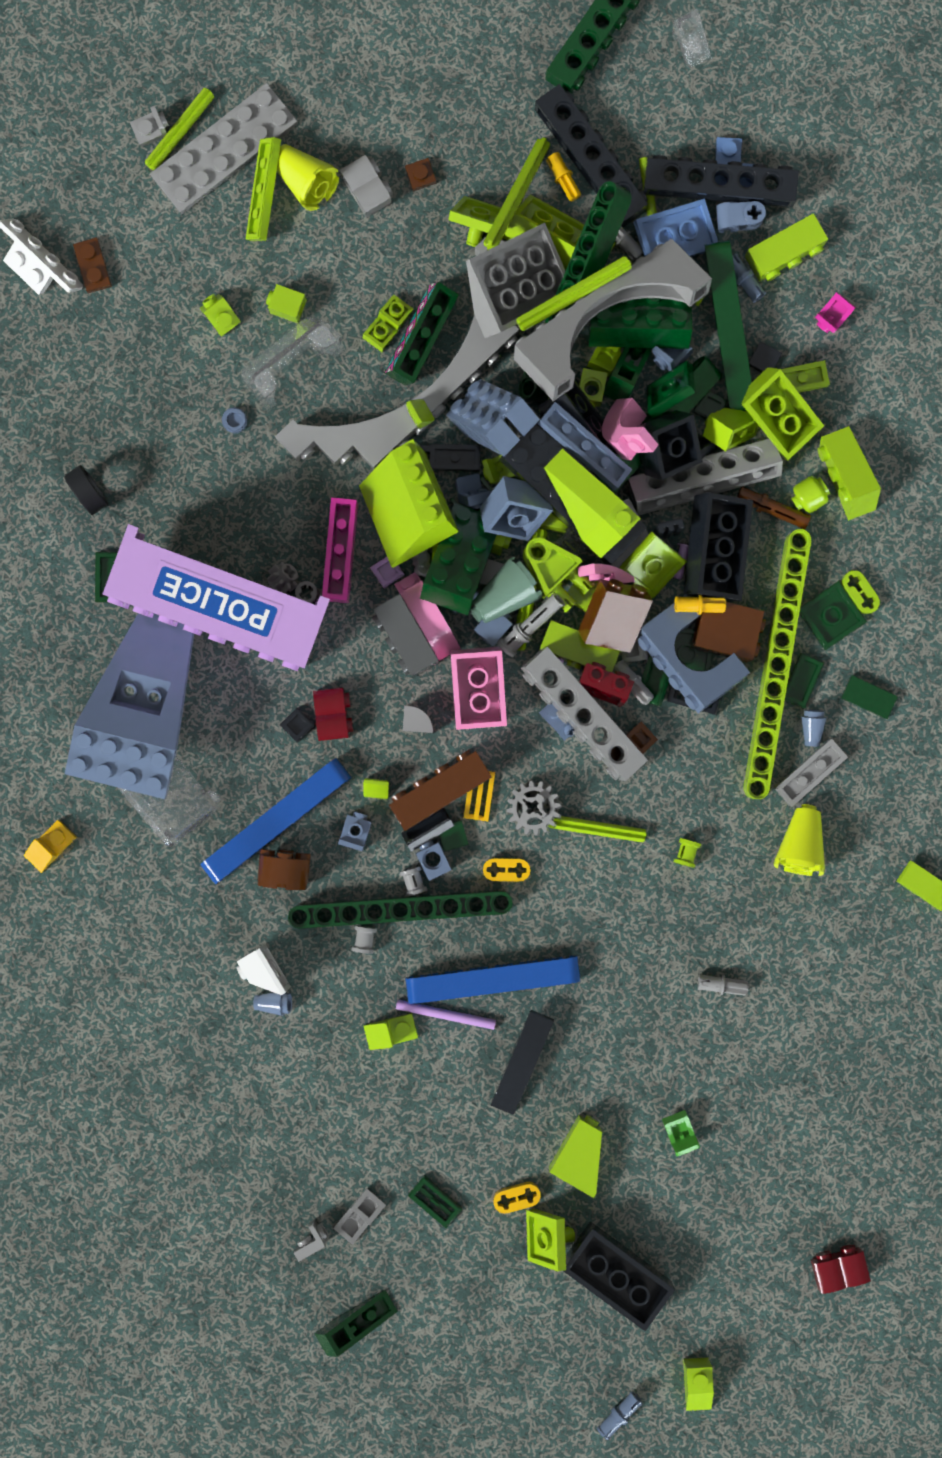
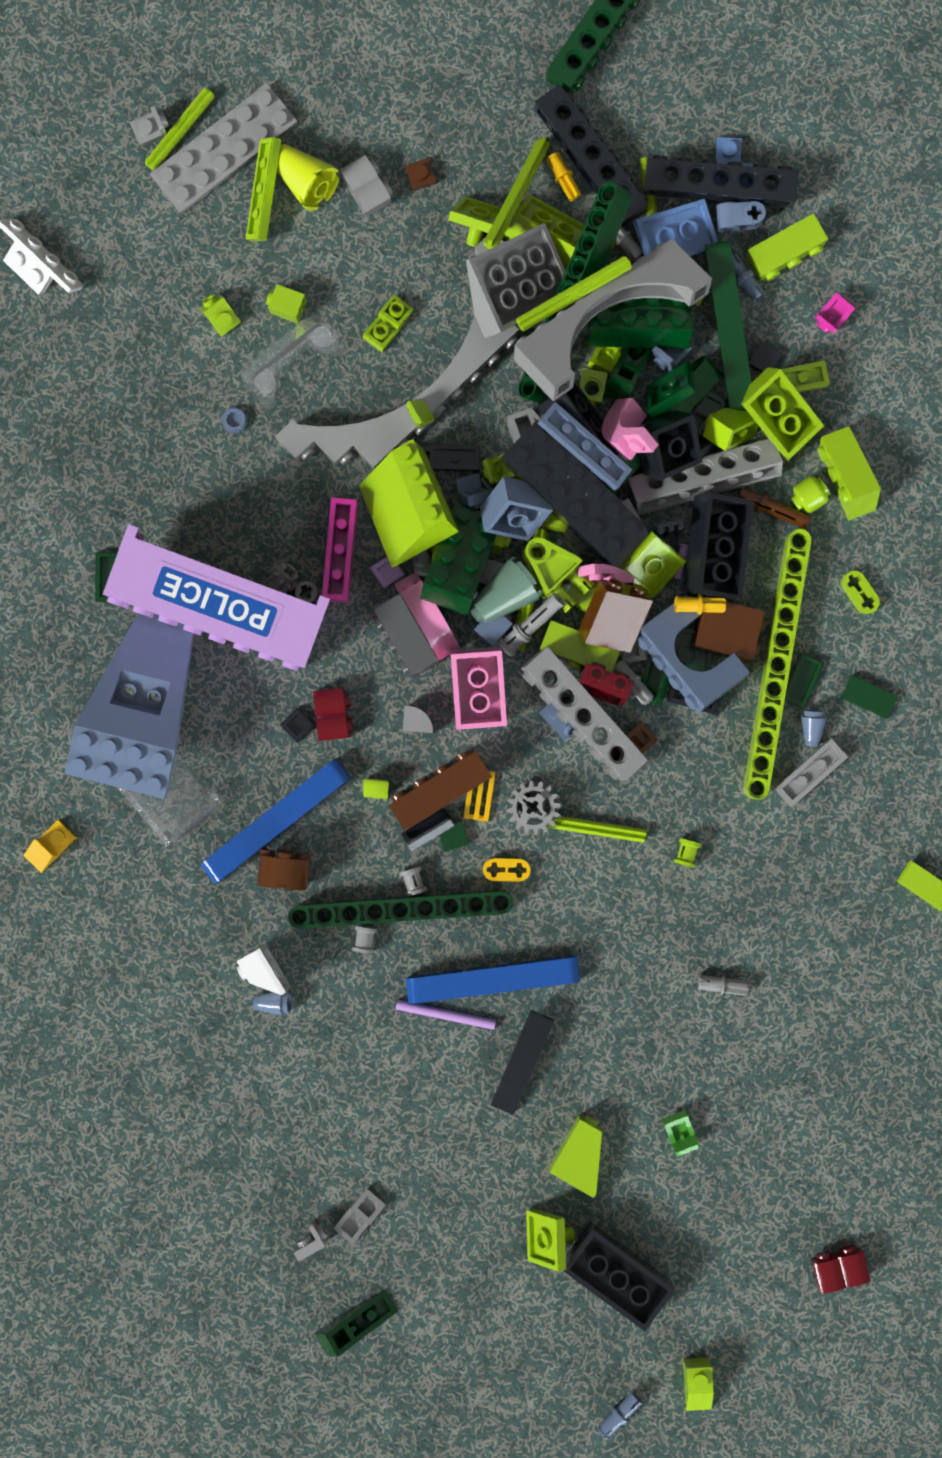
black tyre [64,465,108,515] -> none
reddish brown plate [73,237,112,294] -> none
sand blue brick [338,811,372,851] -> none
lime slope [363,1013,418,1050] -> none
dark green brick [384,282,459,385] -> none
dark green tile [408,1175,462,1228] -> none
sand blue brick [416,840,452,881] -> none
sand blue piece [446,379,540,457] -> none
yellow beam [493,1182,540,1214] -> none
lime wedge [544,449,641,558] -> none
clear slope [672,8,711,68] -> none
neon yellow cone [774,804,825,876] -> none
dark green tile [799,581,867,650] -> none

